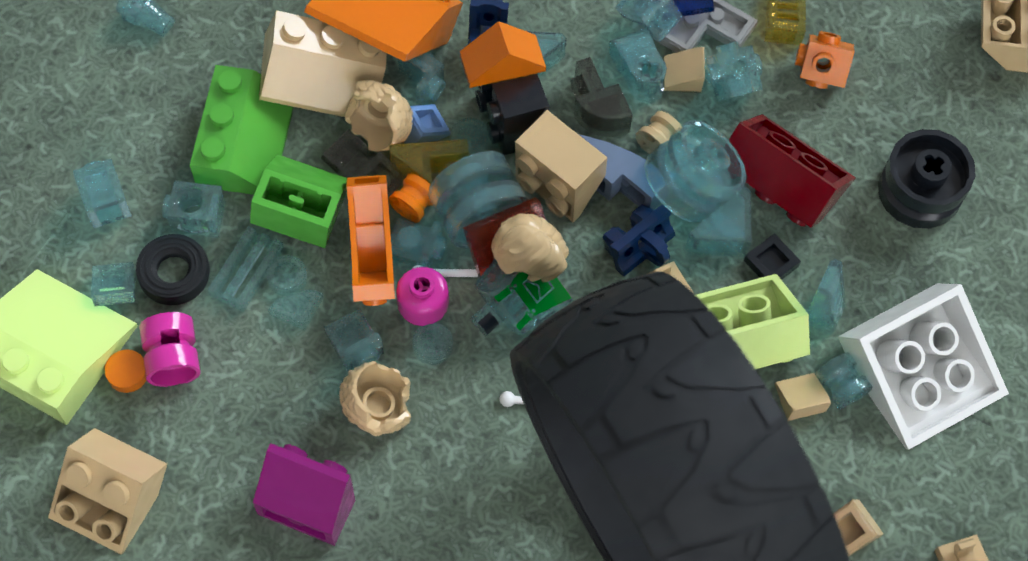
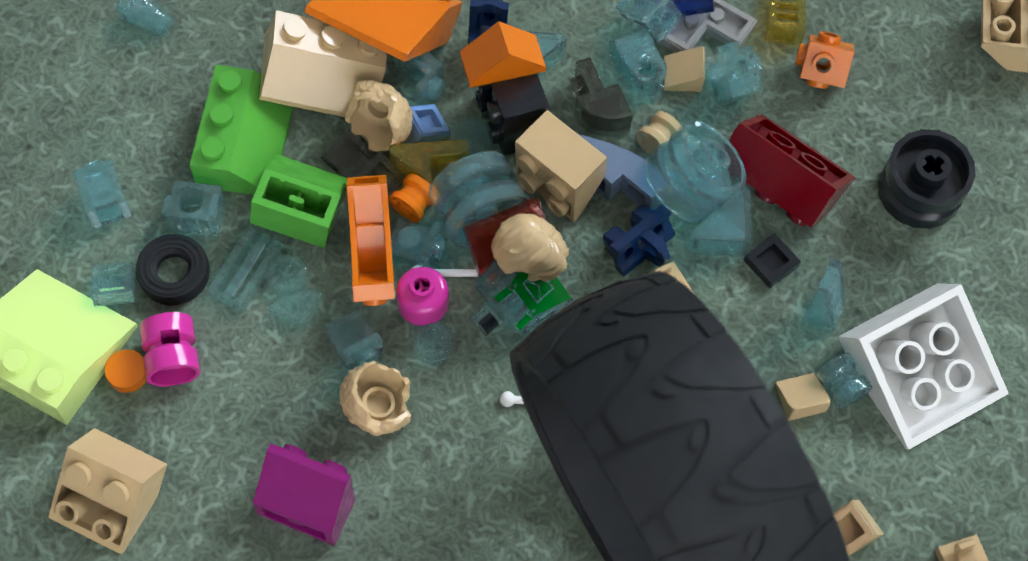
yellowish green slope [696,274,810,370] -> none

